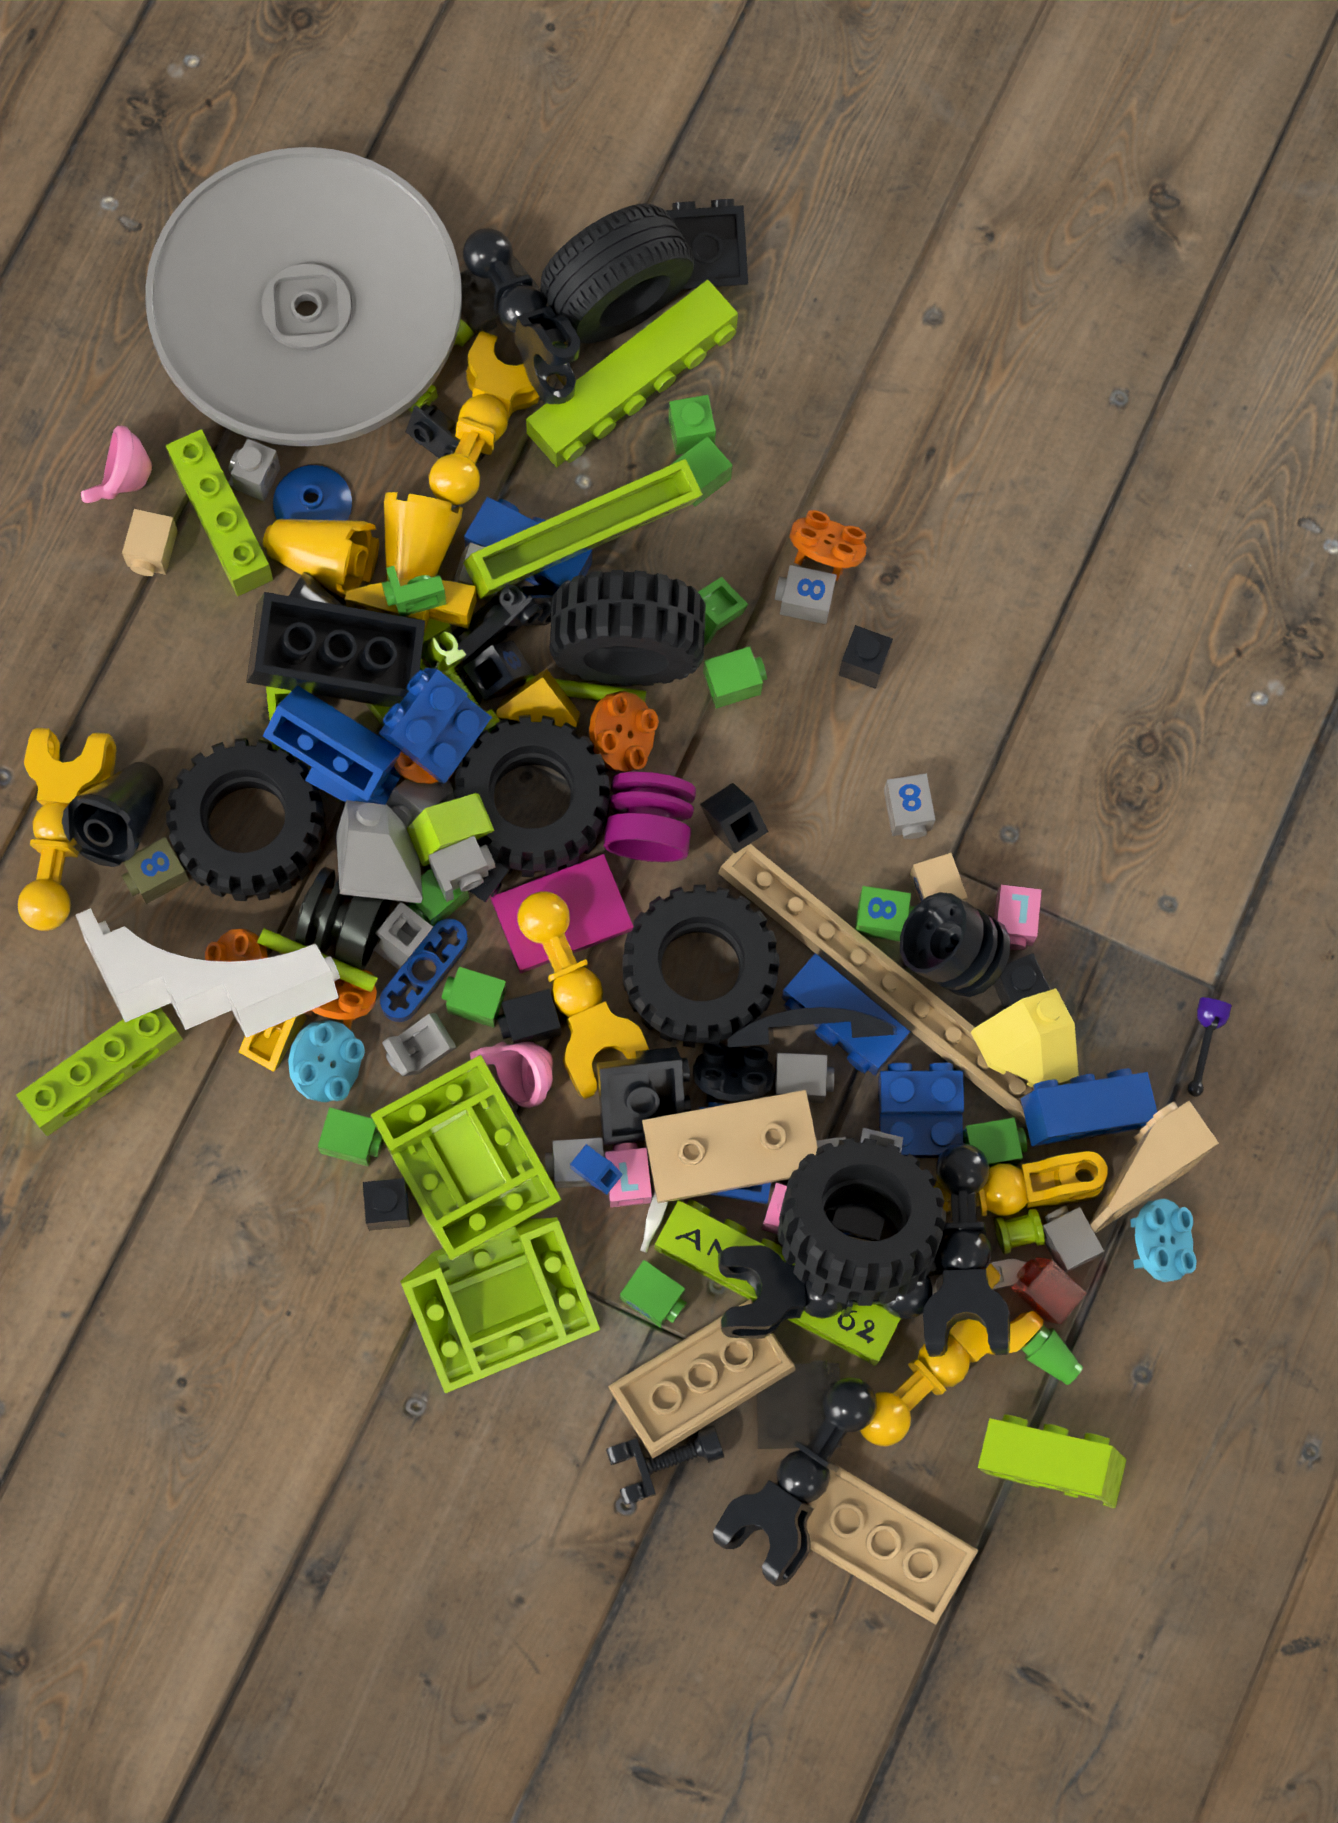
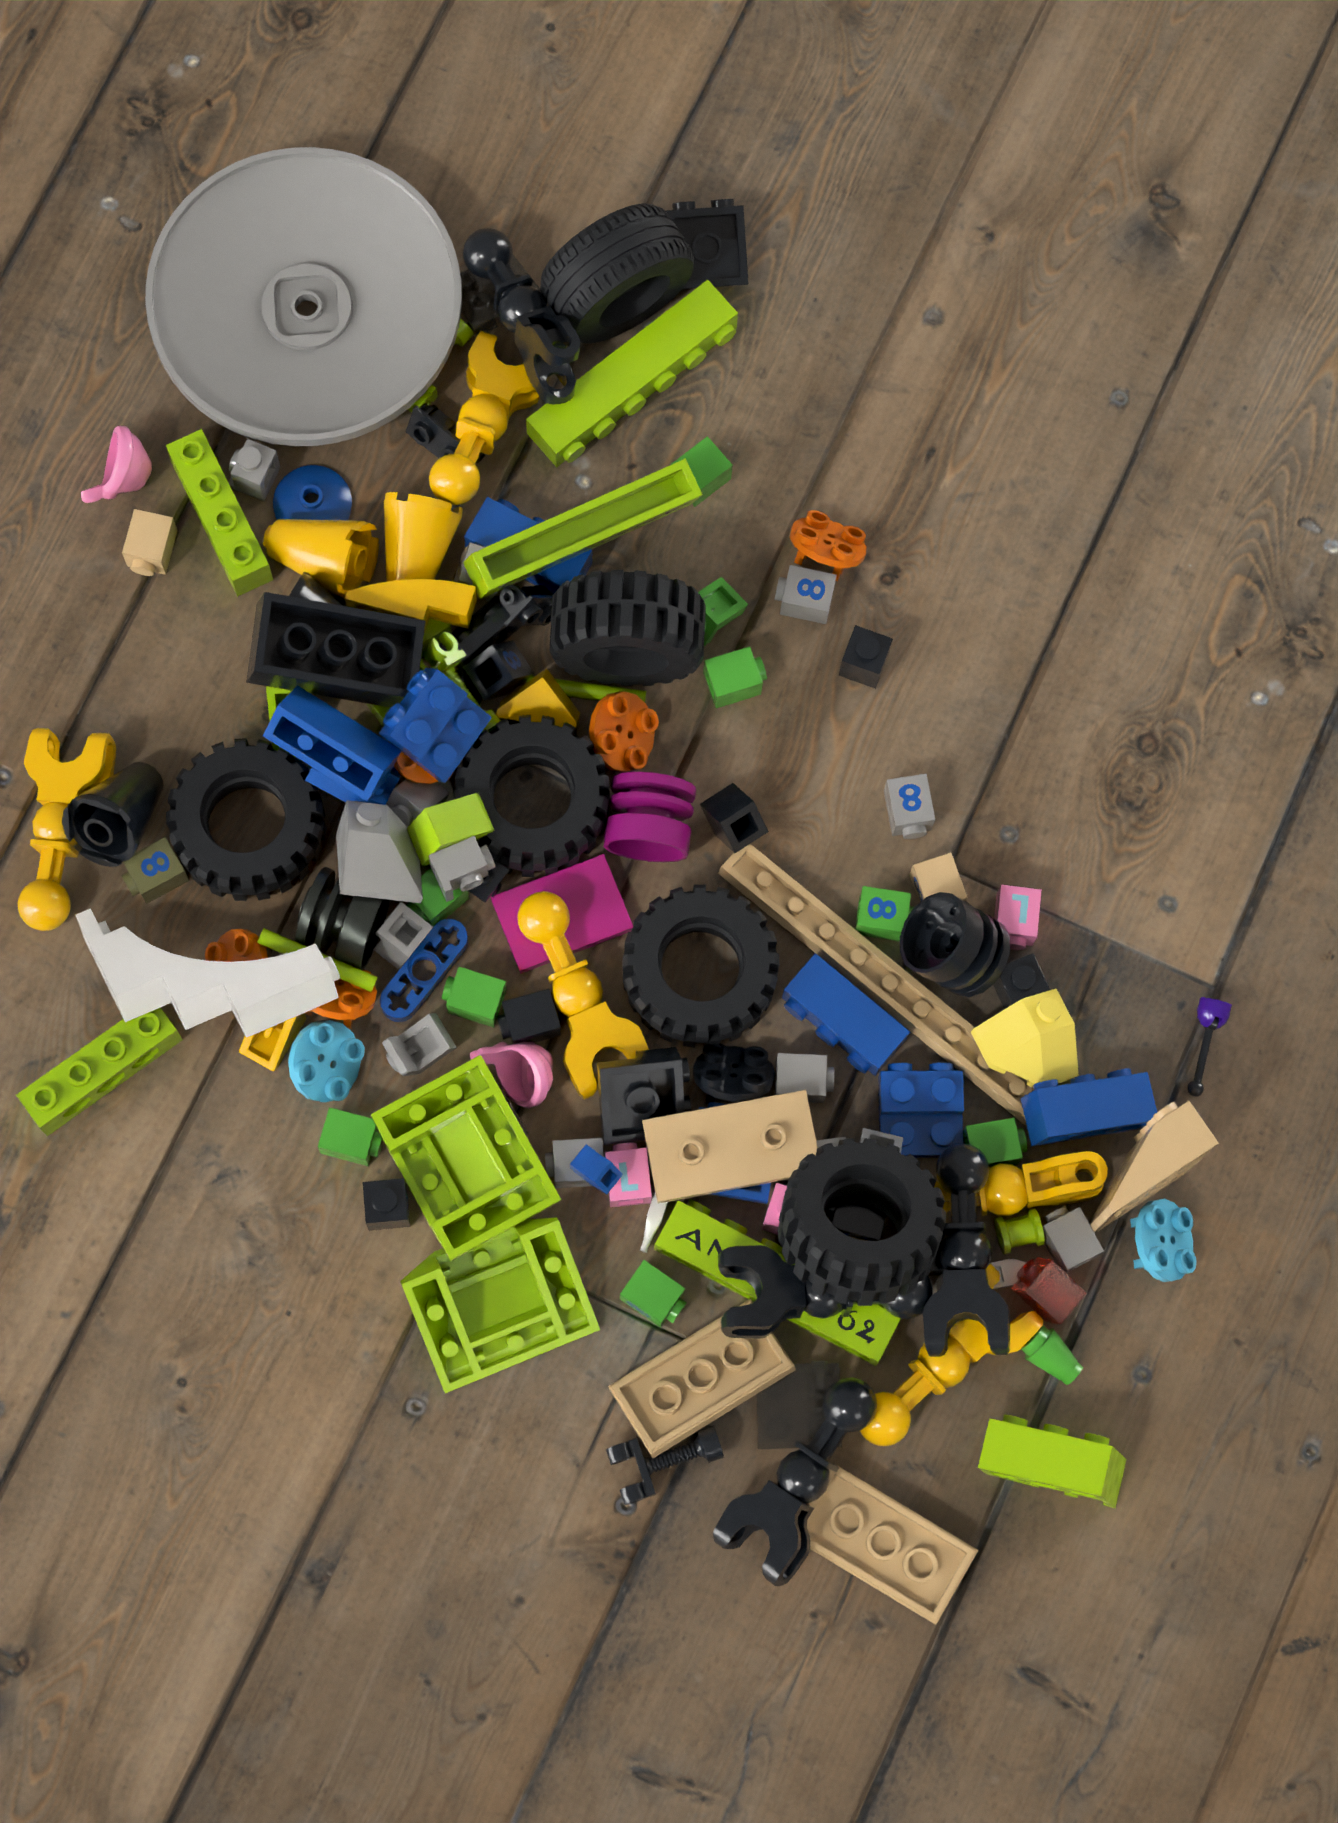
bright green bracket [382,566,447,617] -> none
bright green brick [668,395,716,455] -> none
black slope [728,1007,897,1047] -> none

